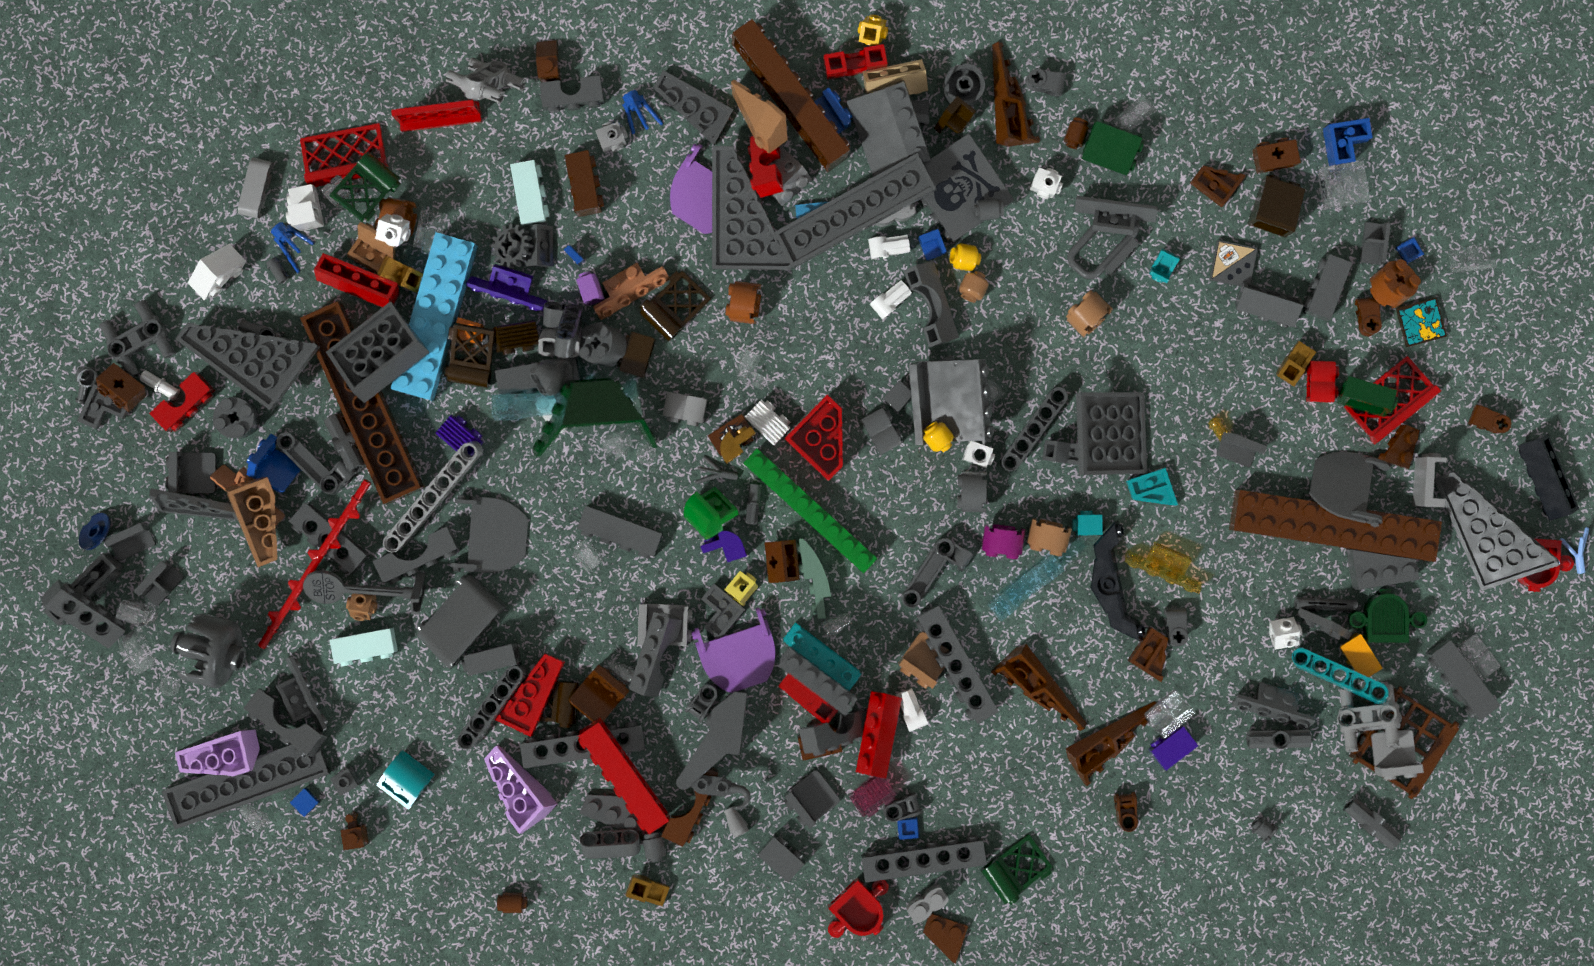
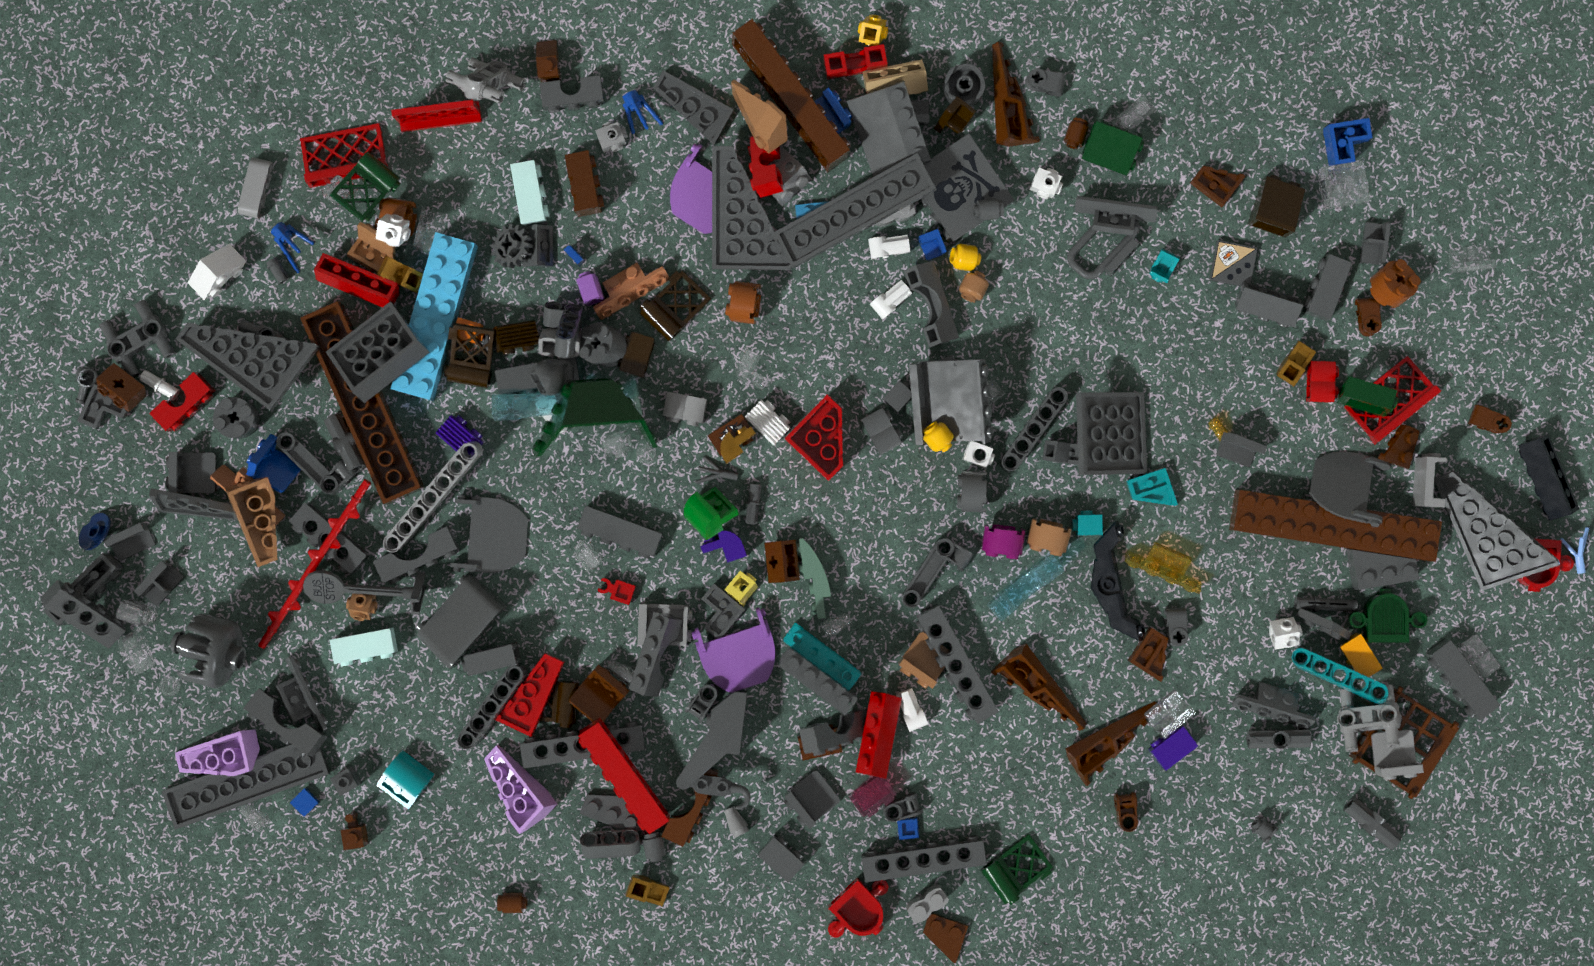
white brick [286,184,324,231] -> none
dark purple bracket [466,264,548,311] -> none
green brick [743,448,877,573] -> none
red slope [778,673,838,723] -> none
medium nougat brick [1066,290,1113,338] -> none
reddish brown brick [1252,137,1301,174] -> none
blue tile [1395,237,1424,264] -> none
tile [1396,298,1447,348] -> none
none -> red plate [597,578,636,605]

